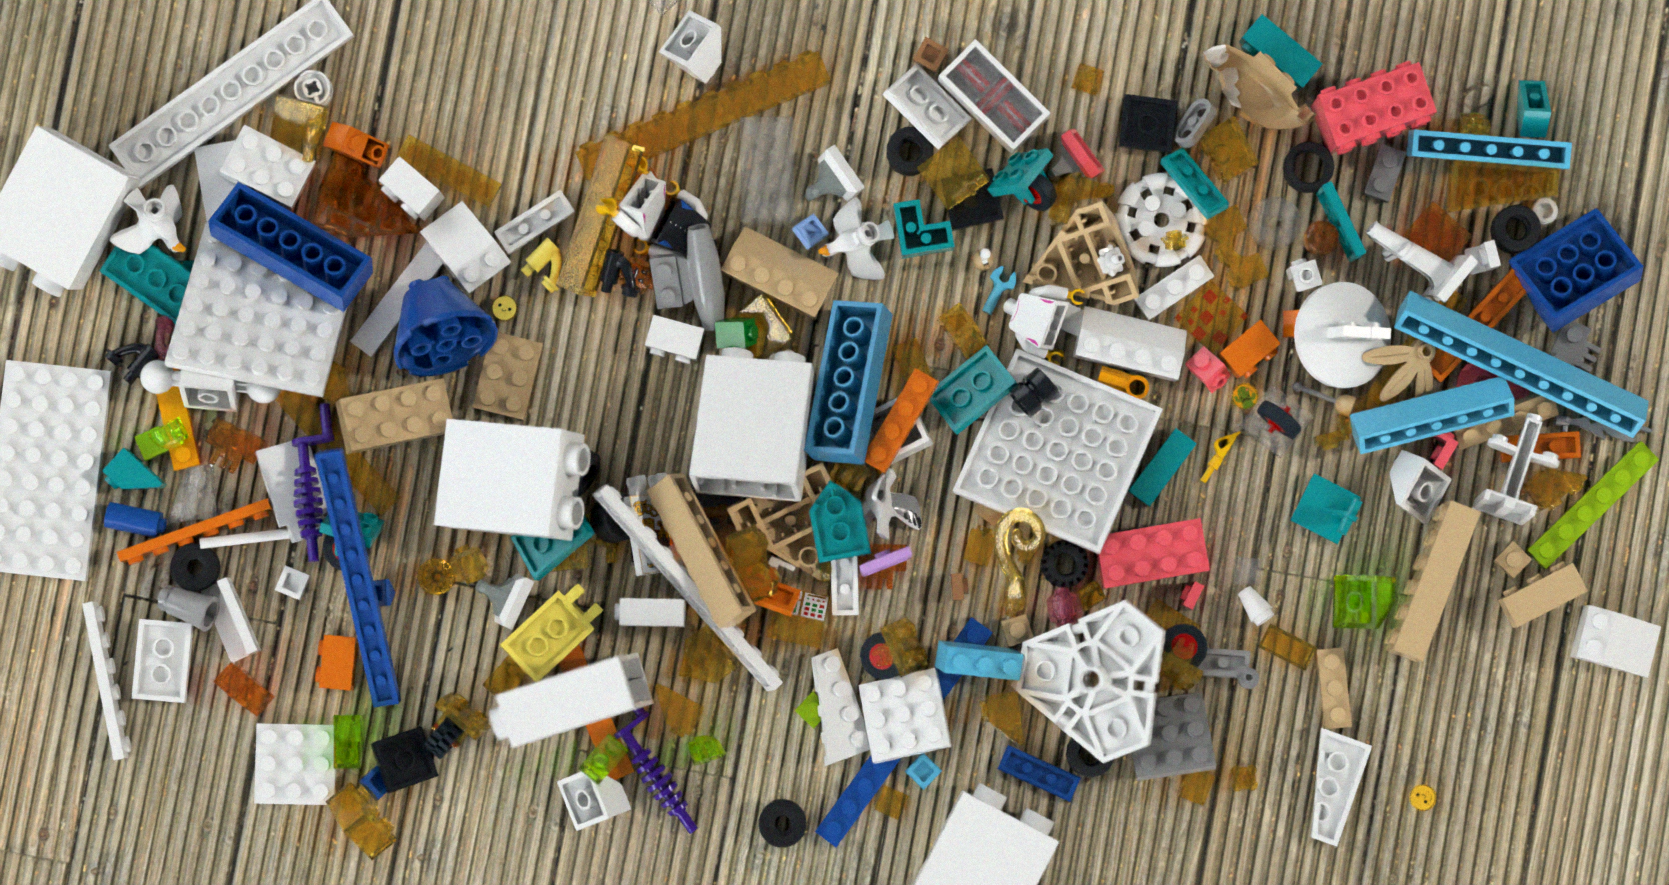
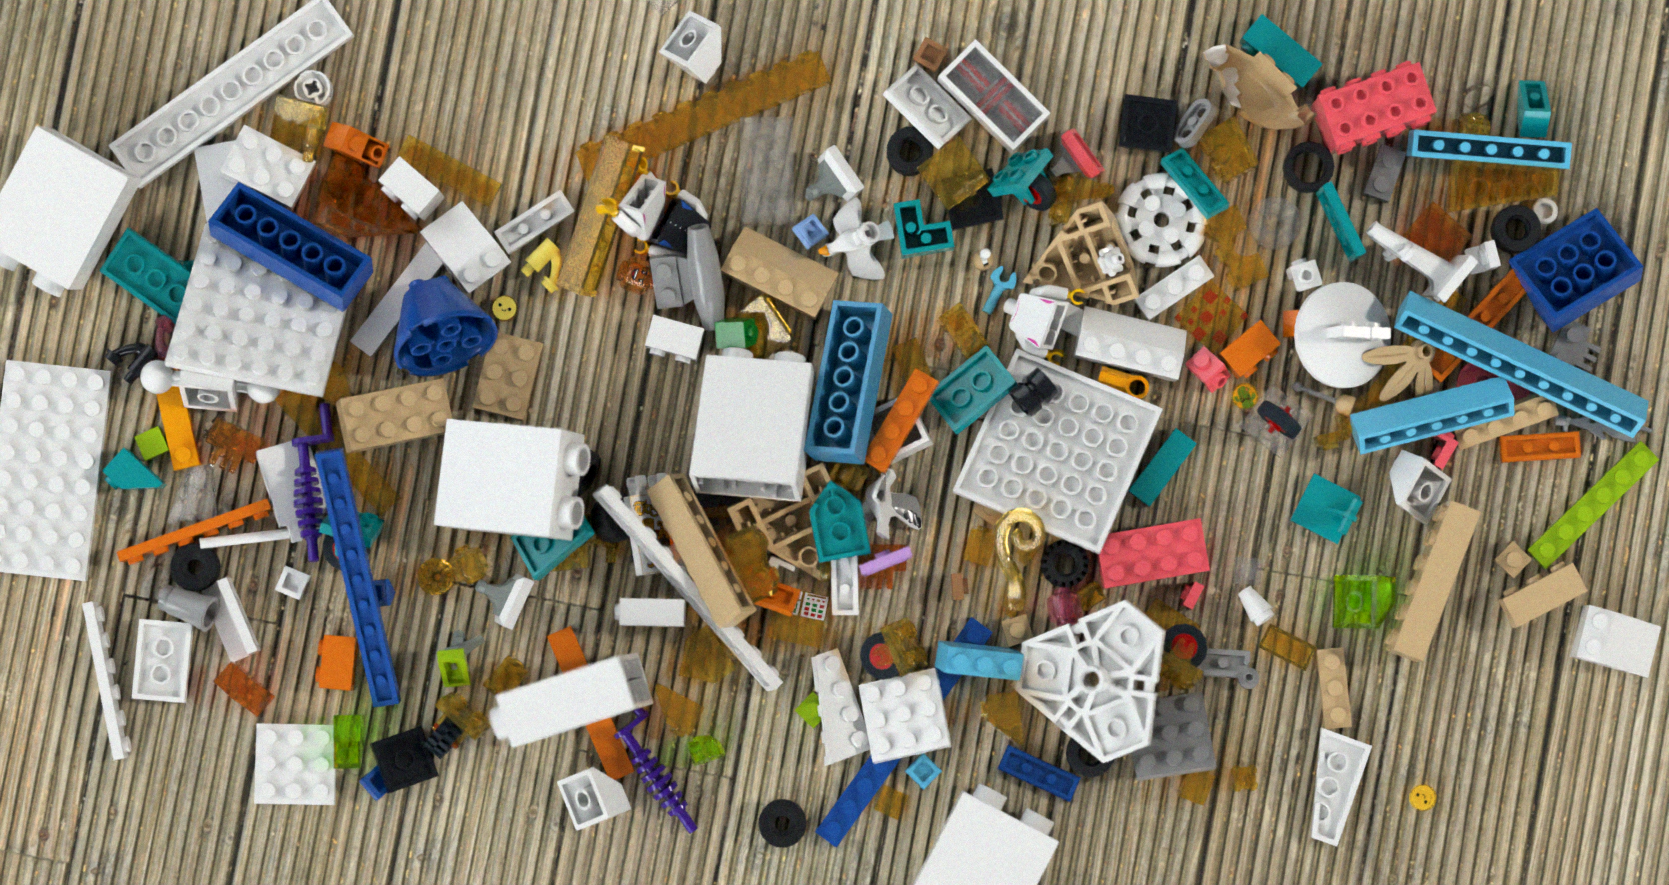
blue brick [104,502,167,538] -> none
white animal [110,184,186,254] -> none
clear neon green piece [148,416,188,449] -> none
clear yellow brick [325,781,397,860] -> none
light yellow tile [500,583,603,683] -> none
clear neon green plate [578,733,629,786] -> none
black plant [599,248,641,297] -> none
clear yellow slope [1071,63,1104,96] -> none
clear yellow plate [1160,230,1189,250] -> none
yellow hand [1200,431,1241,483] -> none
clear orange head [1303,220,1339,256] -> none
white piece [1472,413,1560,525] -> none
clear yellow slope [1522,468,1588,511] -> none
none -> lime piece [437,630,485,688]

